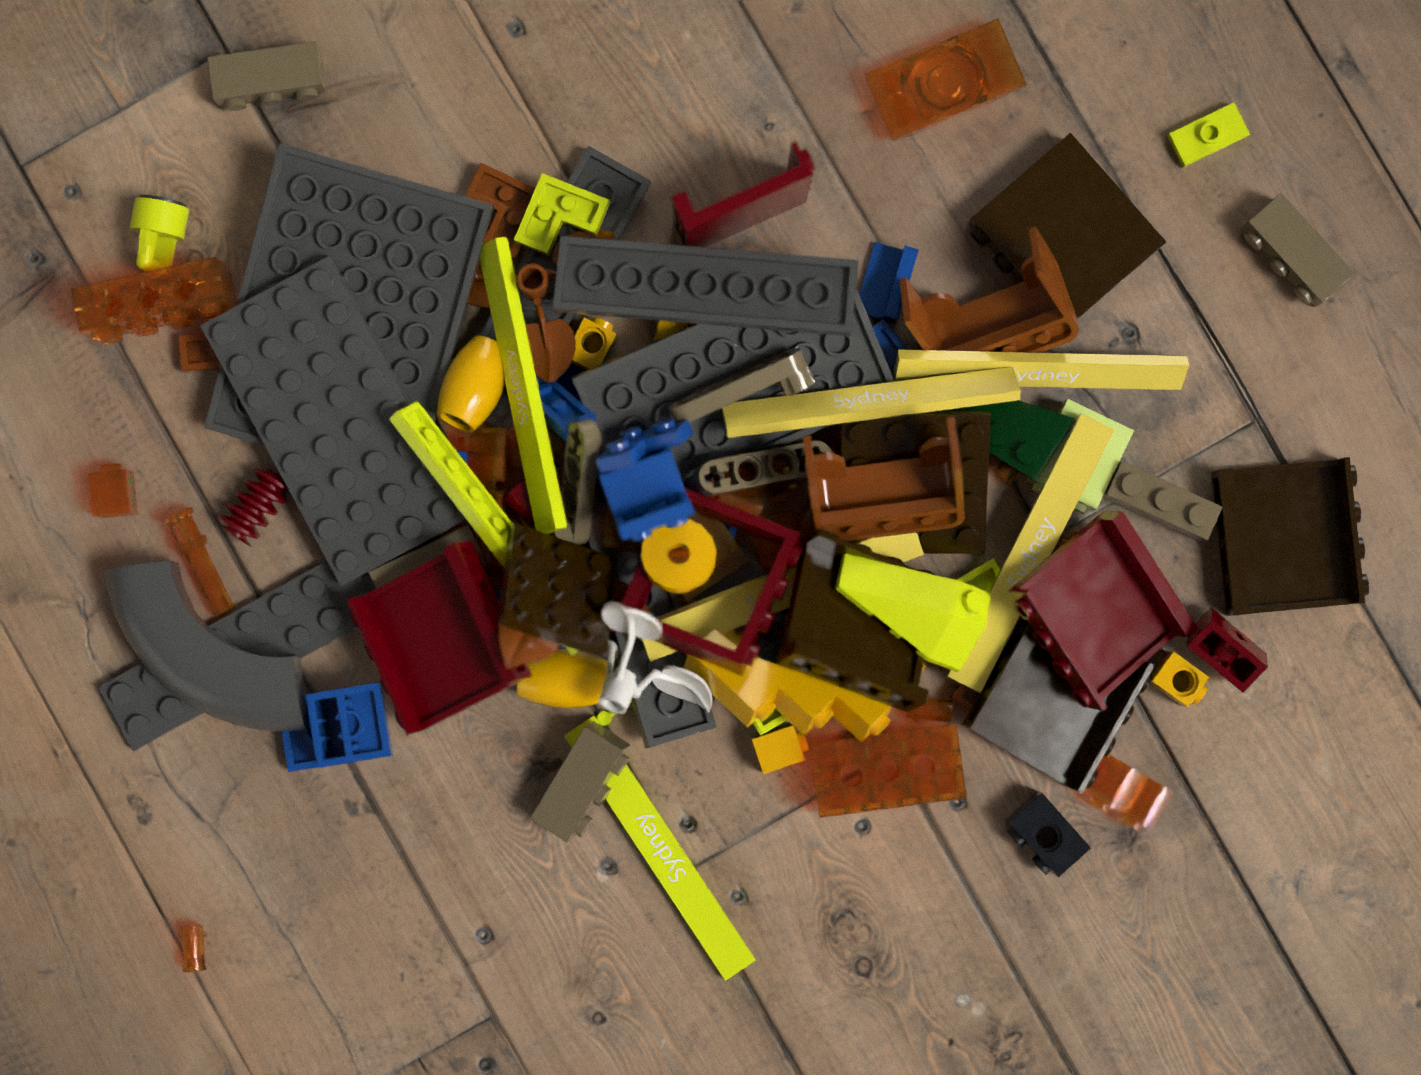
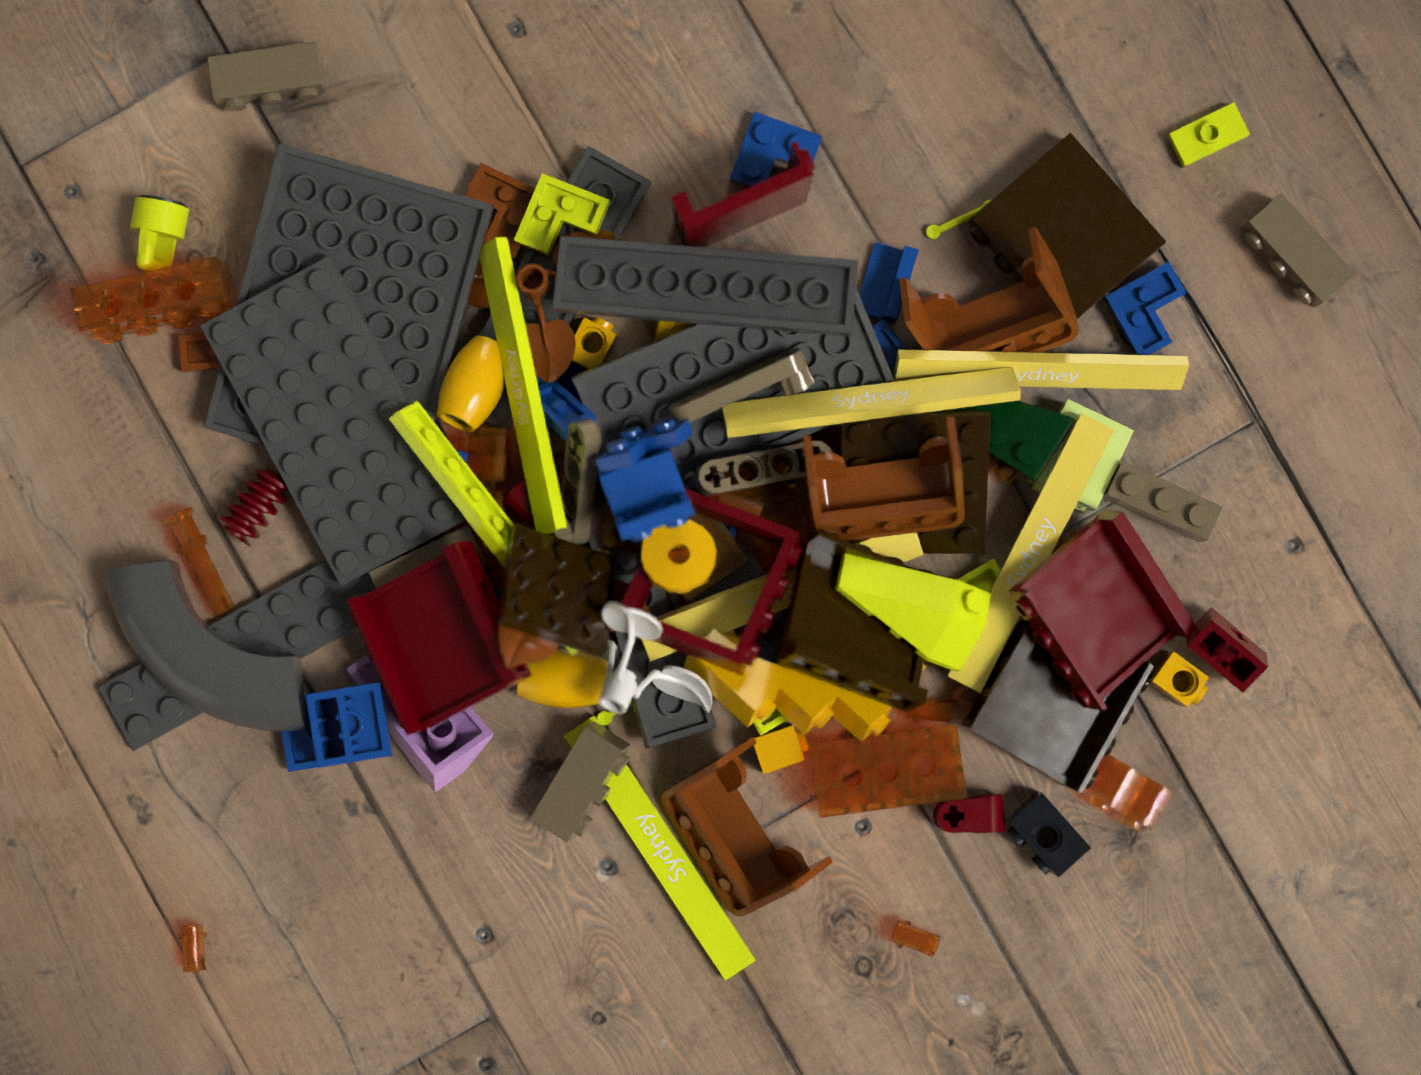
clear orange brick [89,464,138,519] -> none
clear orange slope [864,18,1027,142] -> none
dark brown panel [1211,457,1369,616] -> none
none -> lavender wedge [346,655,493,792]
none -> dark orange windscreen [661,737,833,917]
none -> blue plate [729,111,822,188]
none -> clear orange pin [891,920,940,957]
none -> neon yellow hinge [926,200,991,240]
none -> dark red piece [933,794,1005,833]
none -> blue plate [1103,261,1186,355]

